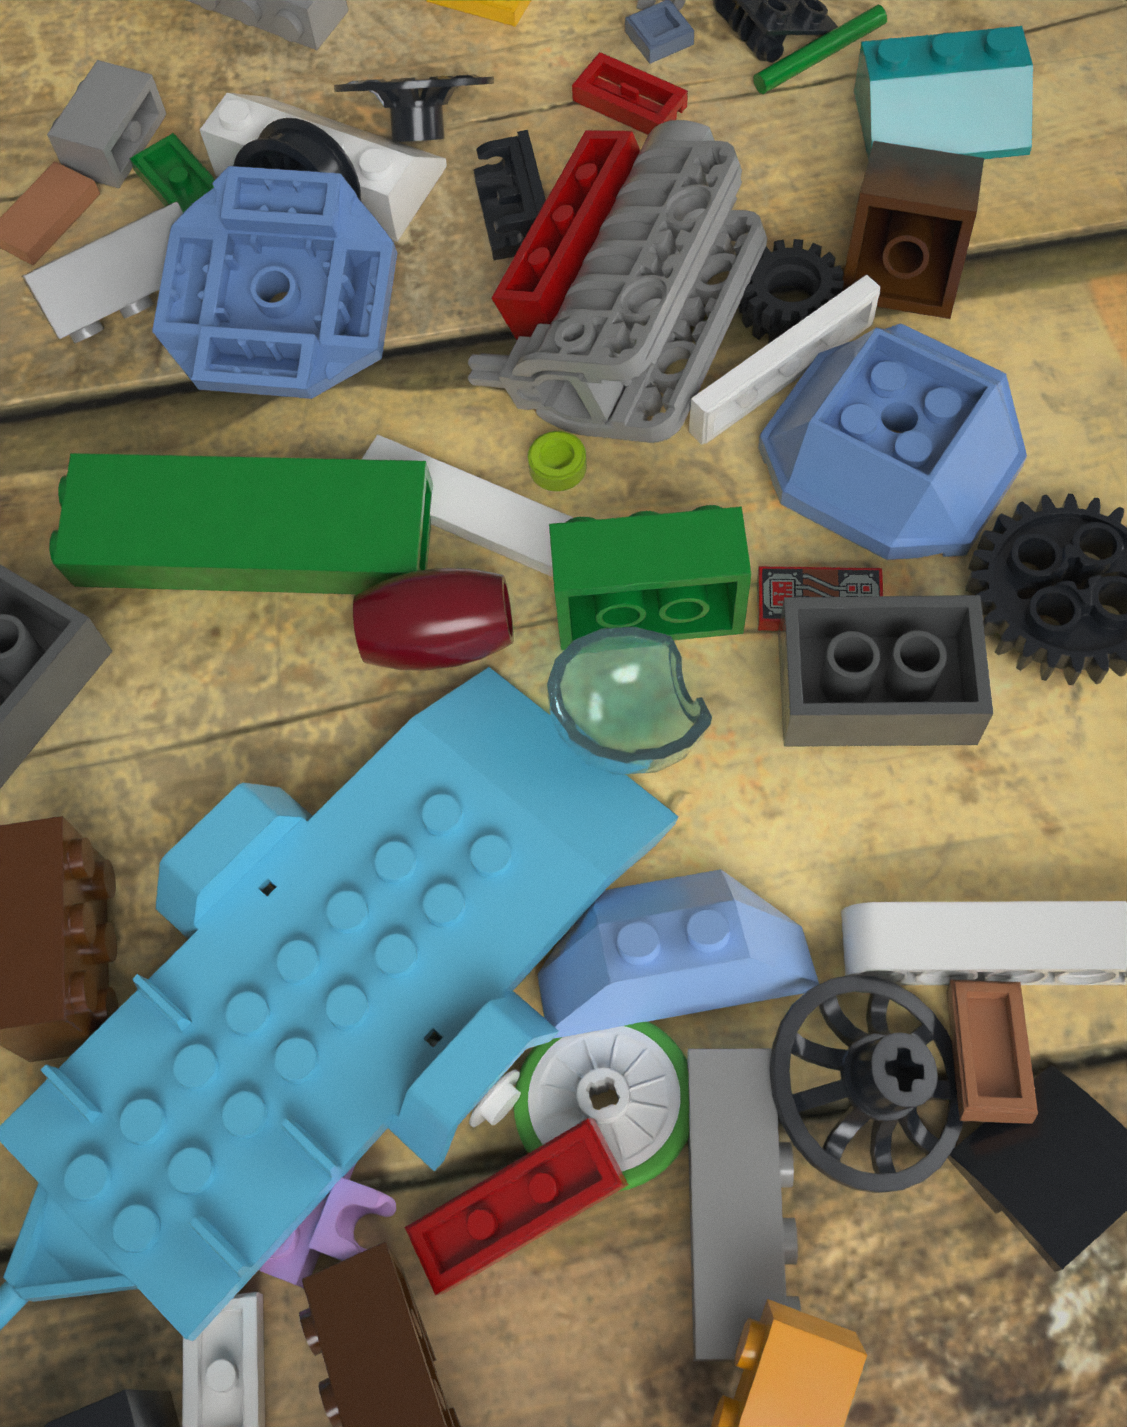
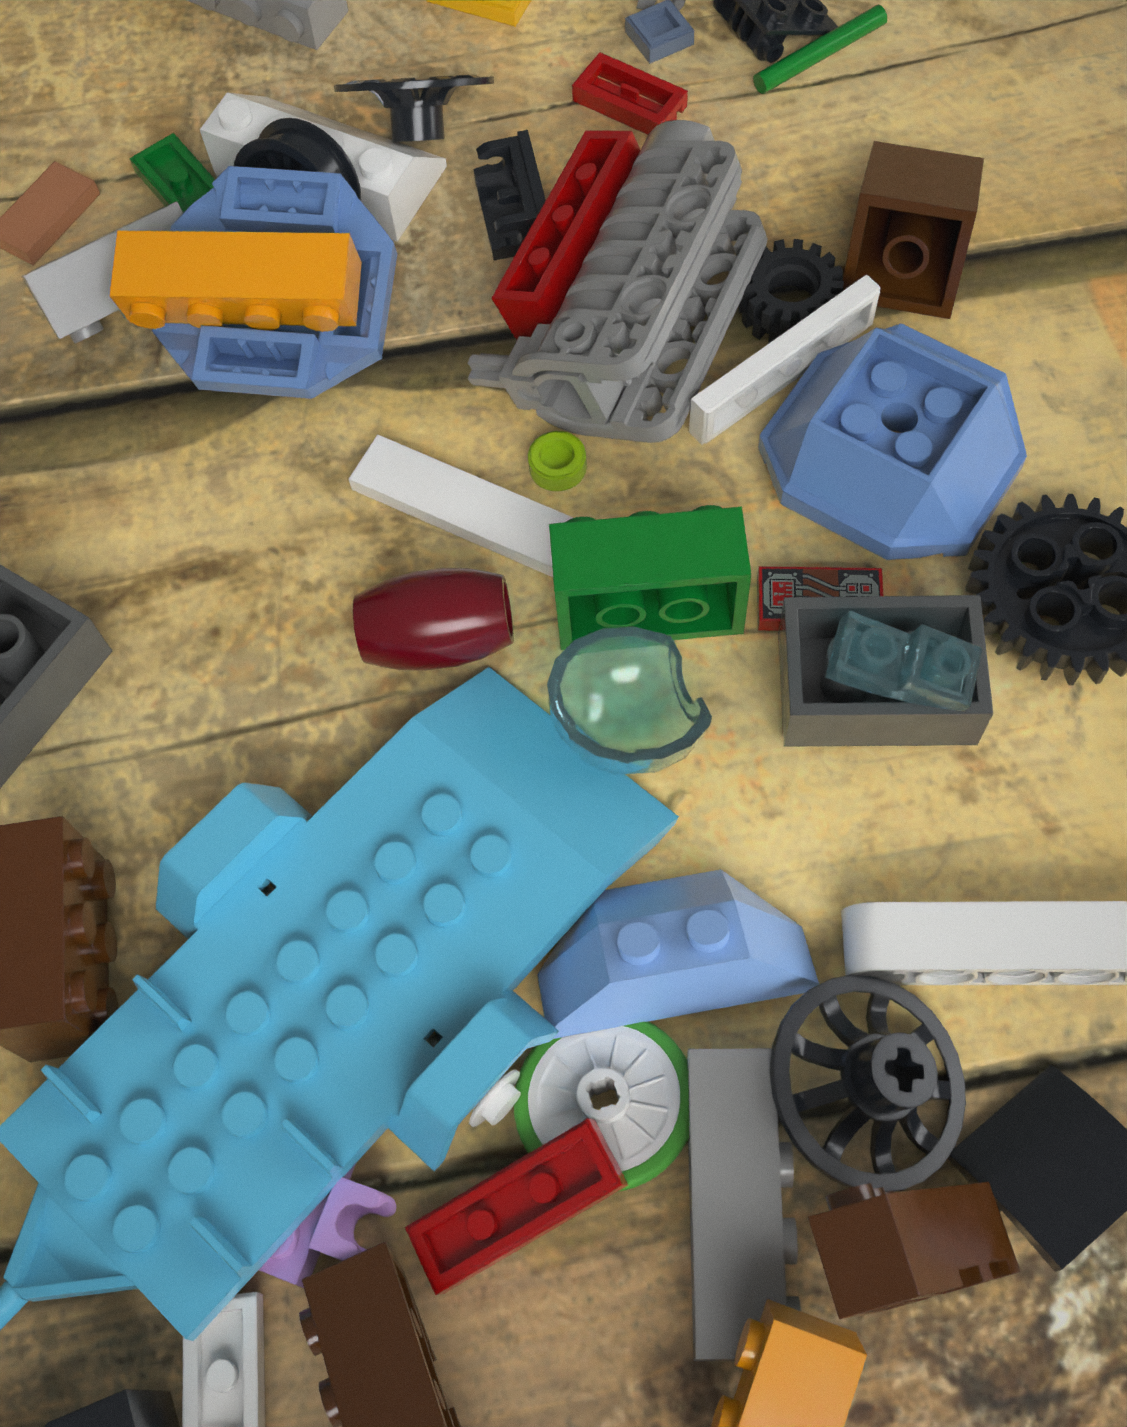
light grey brick [47,60,167,188] -> none
green brick [49,453,433,595] -> none
slope [854,26,1033,160] -> none
nougat tile [947,980,1038,1124] -> none
none -> light orange brick [109,230,362,332]
none -> reddish brown wedge [808,1182,1021,1319]
none -> clear light blue slope [825,610,983,711]

